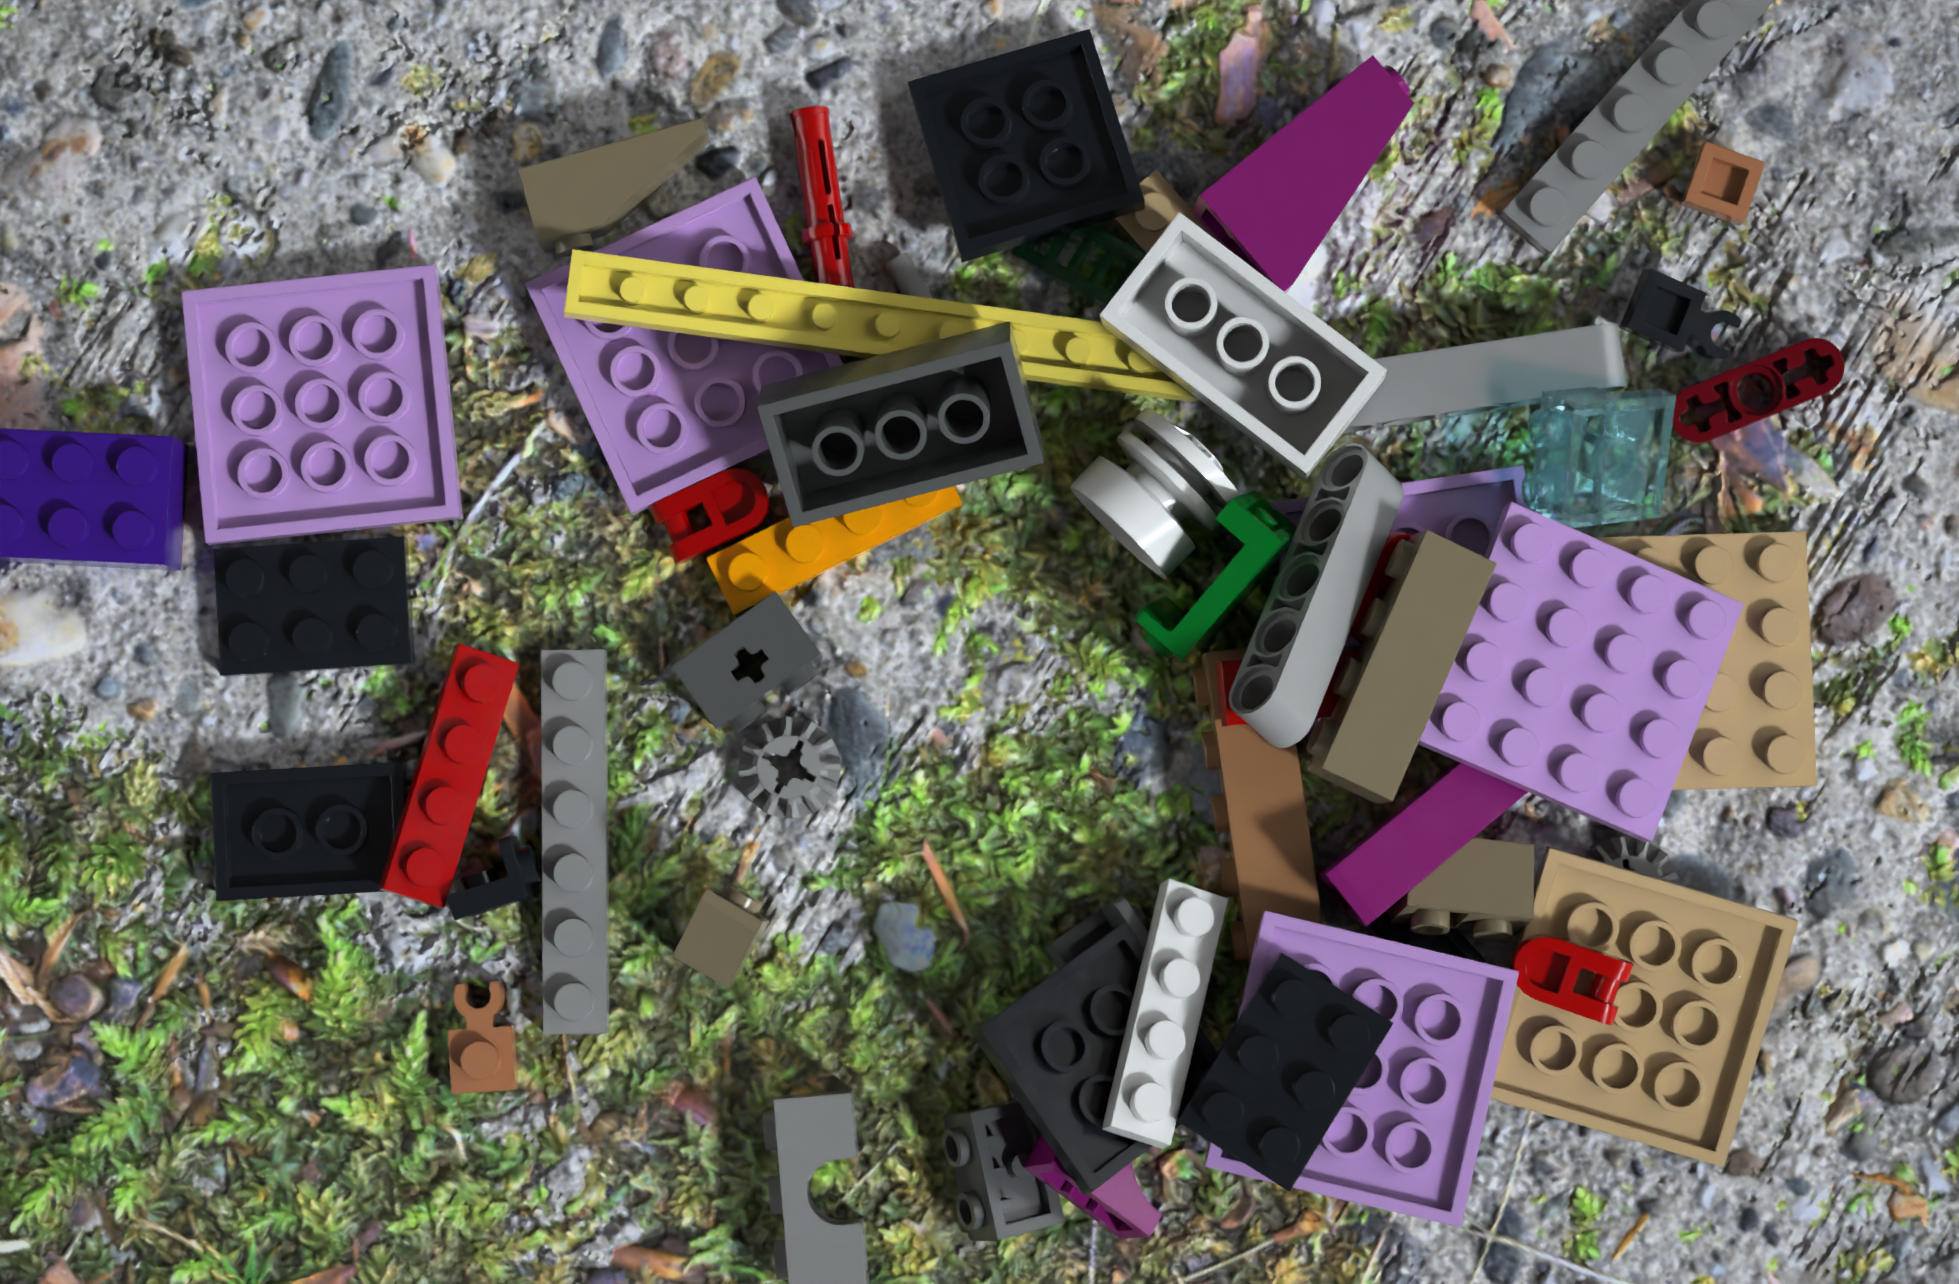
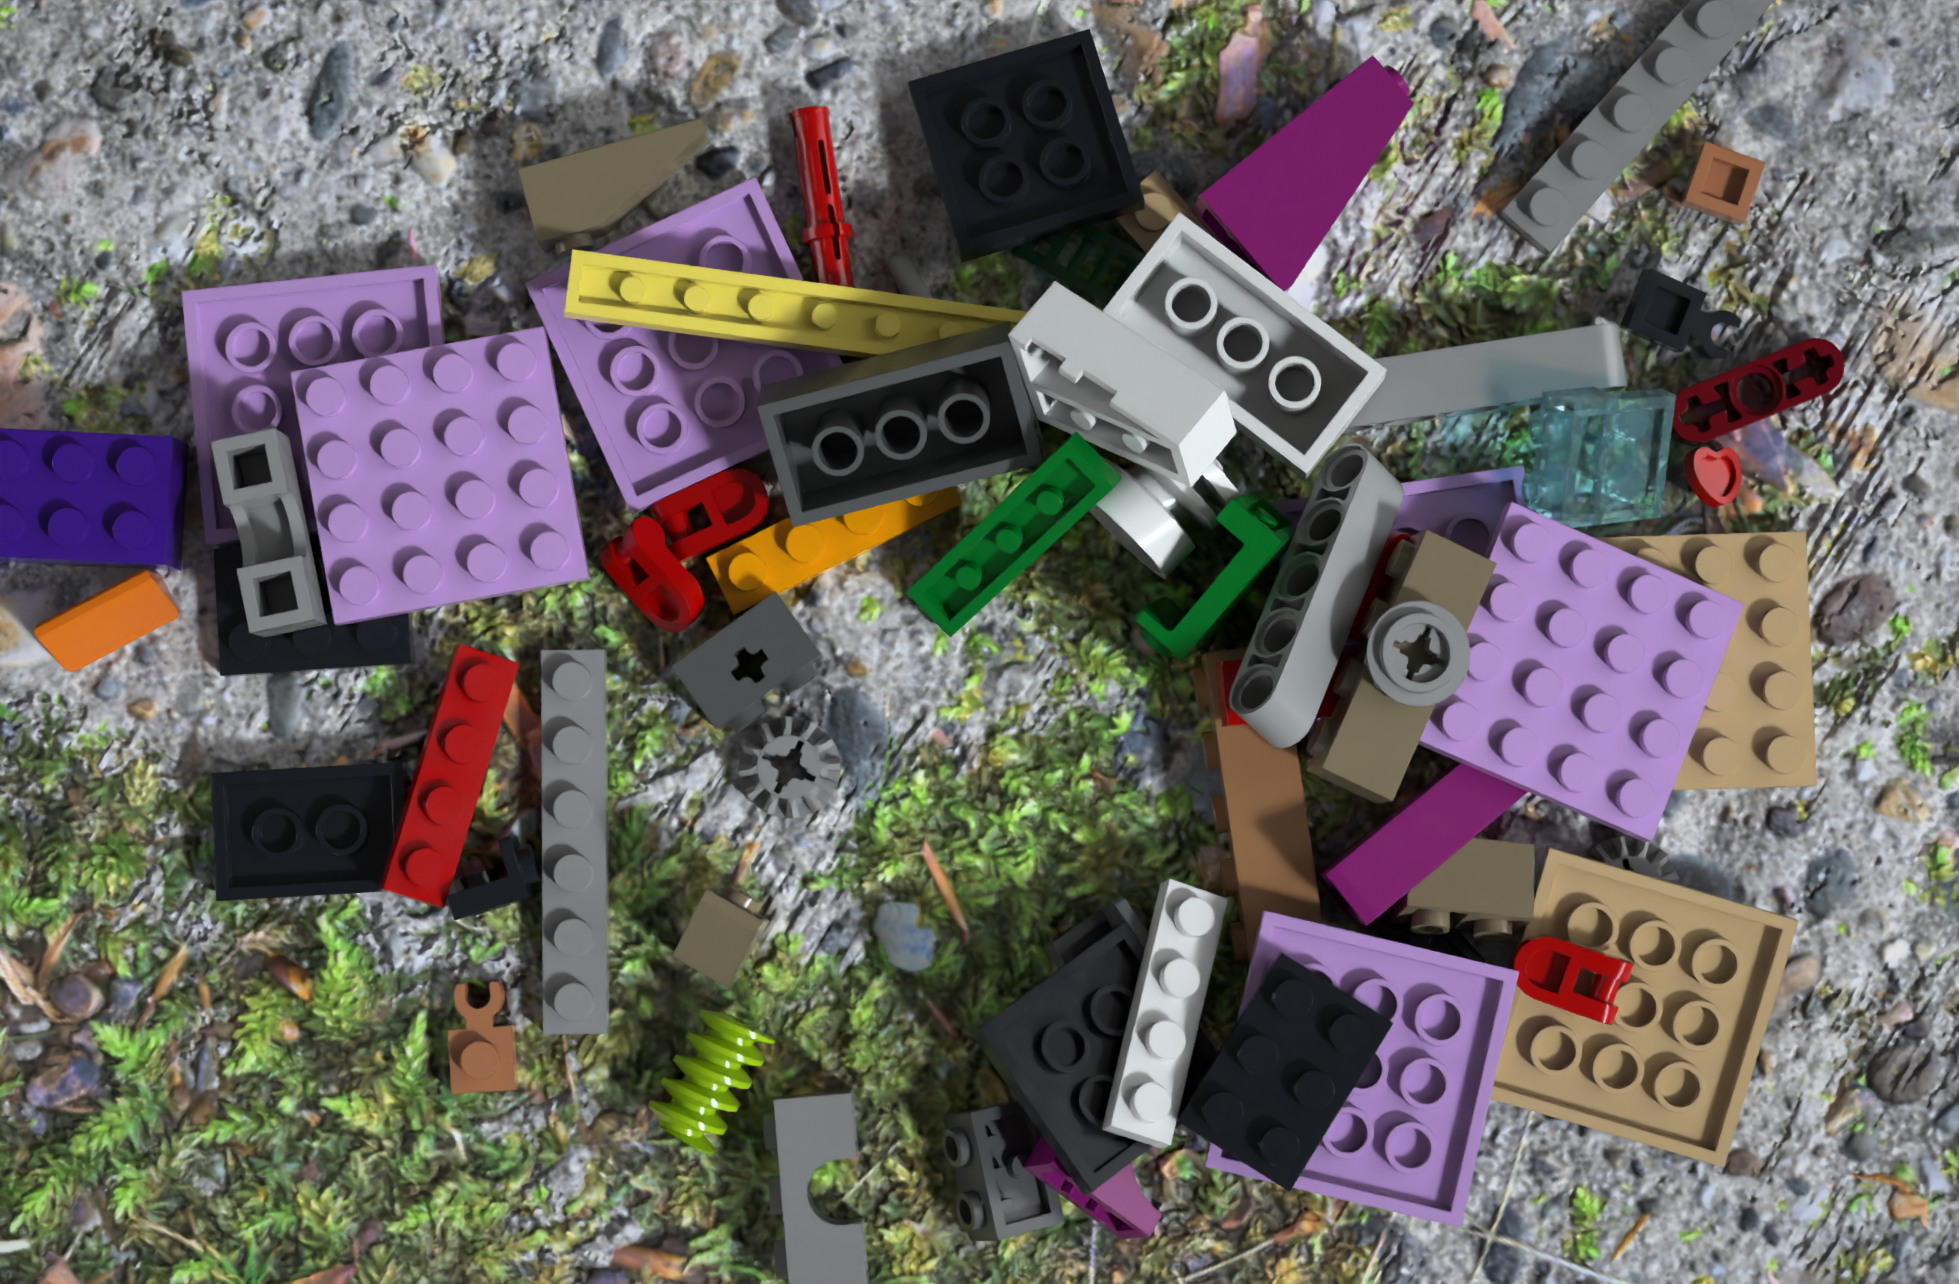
none -> orange slope [33,569,180,672]
none -> light grey arch [211,428,327,638]
none -> lavender plate [290,326,591,626]
none -> red plate [600,517,705,633]
none -> lime piece [647,1009,776,1155]
none -> green plate [906,431,1122,638]
none -> white wedge [1008,281,1237,487]
none -> light grey gear [1363,601,1470,707]
none -> red piece [1684,447,1742,508]

